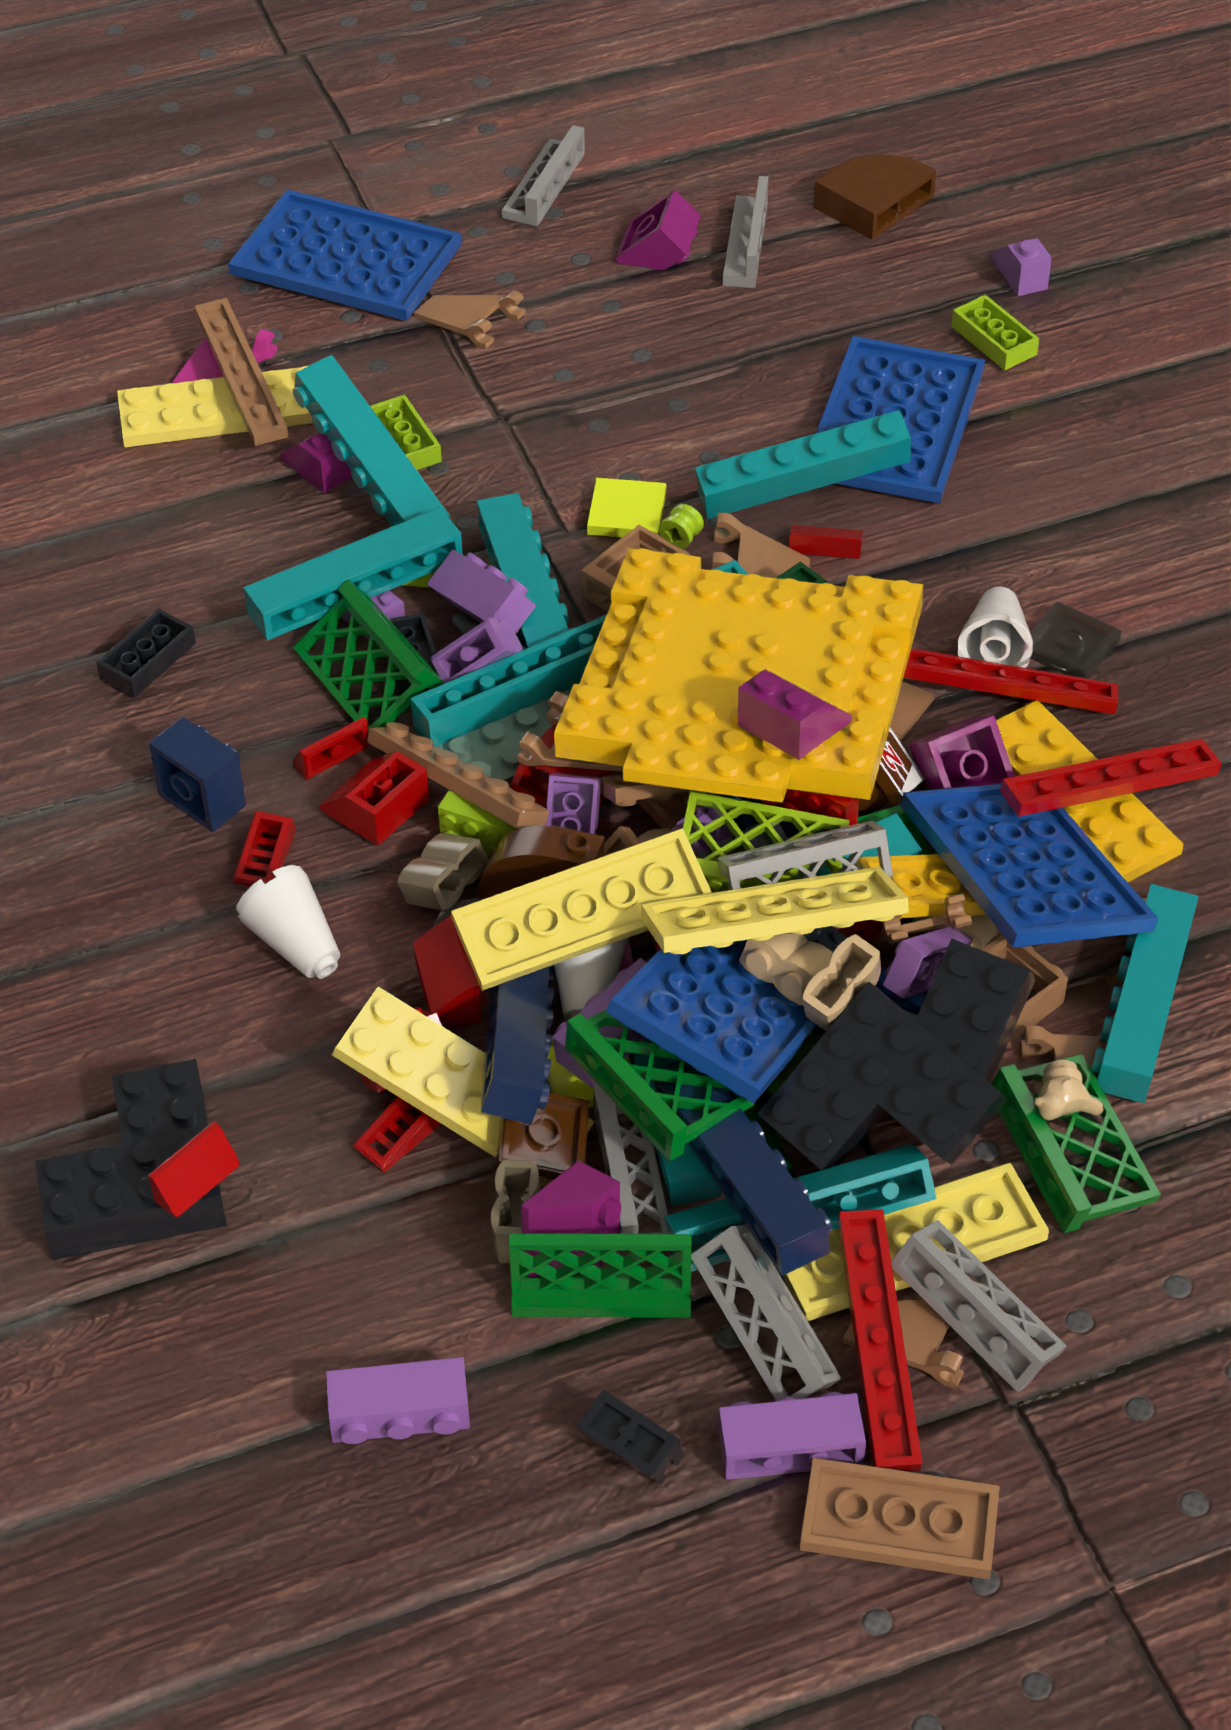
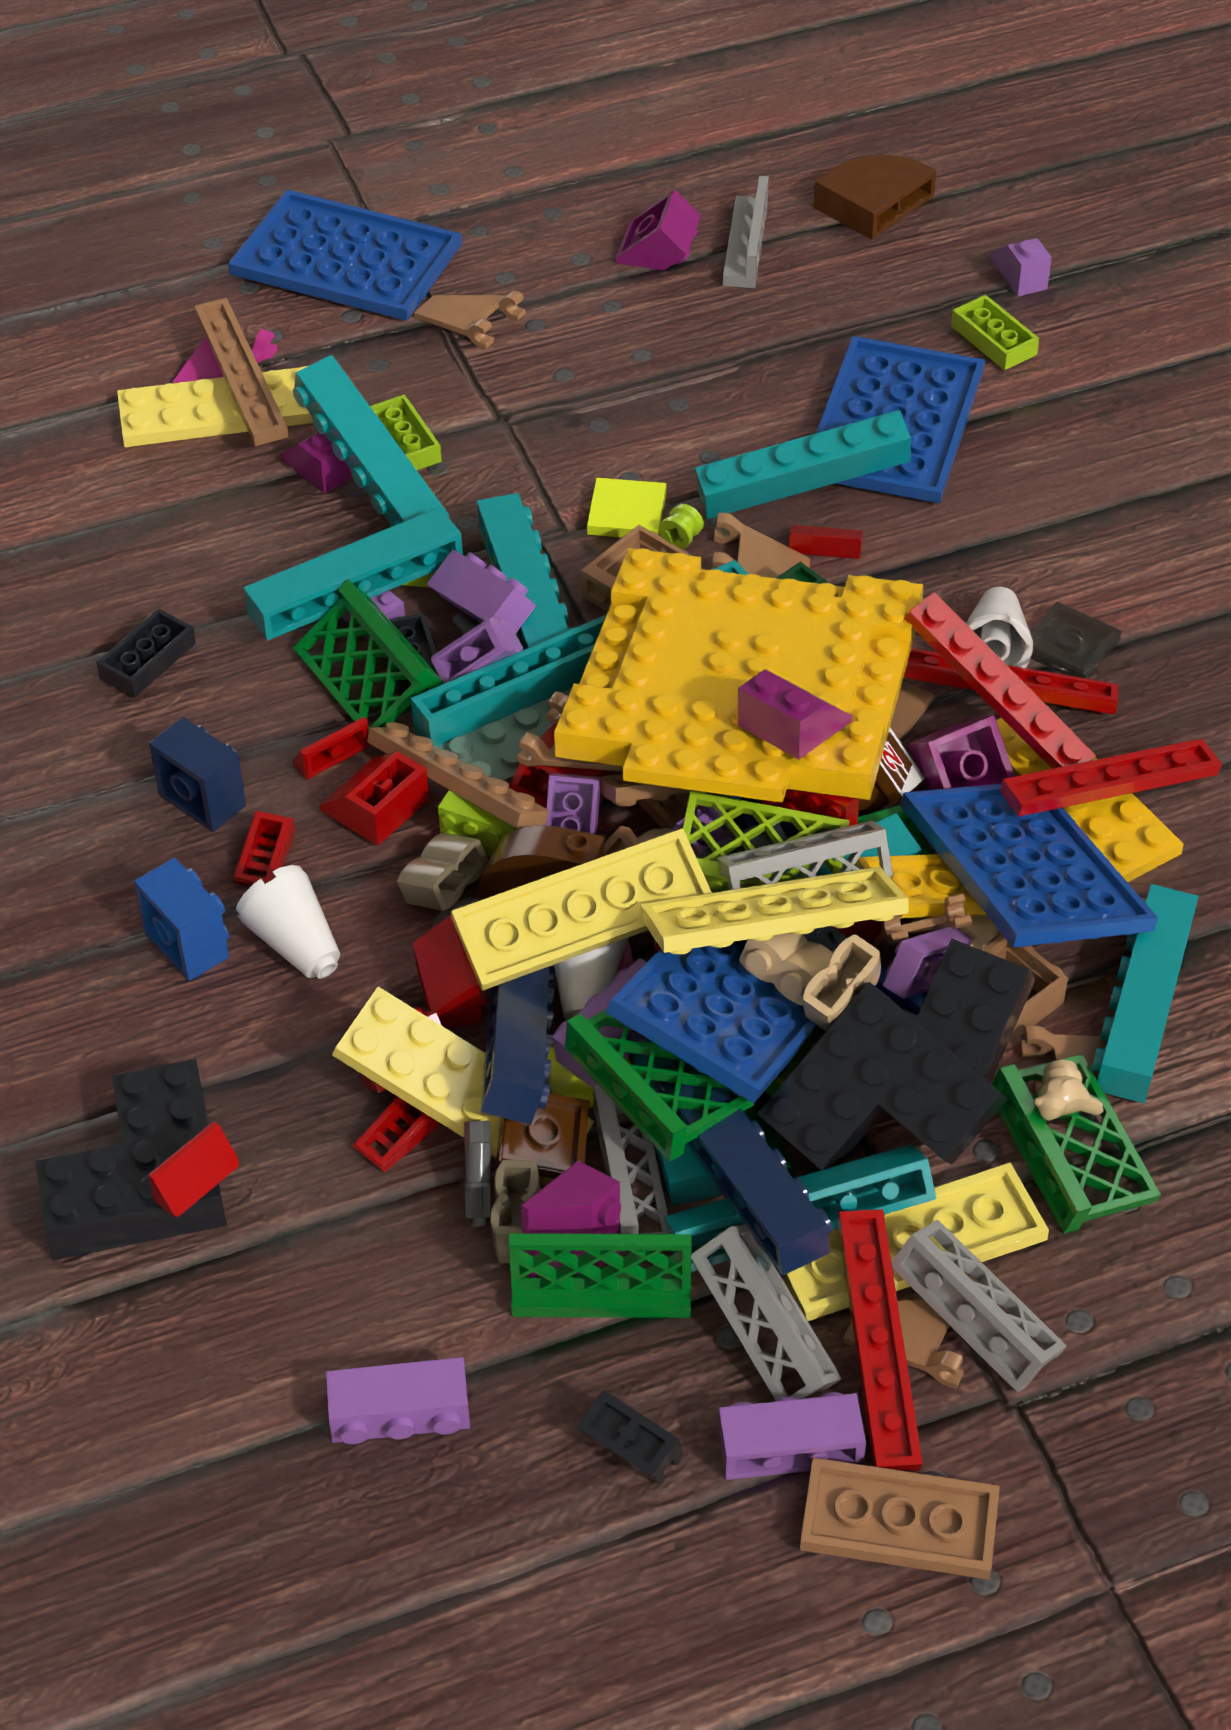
light grey fence [502,125,585,226] -> none
none -> blue brick [134,858,230,981]
none -> dark grey piece [464,1121,494,1226]
none -> plate [904,592,1096,769]

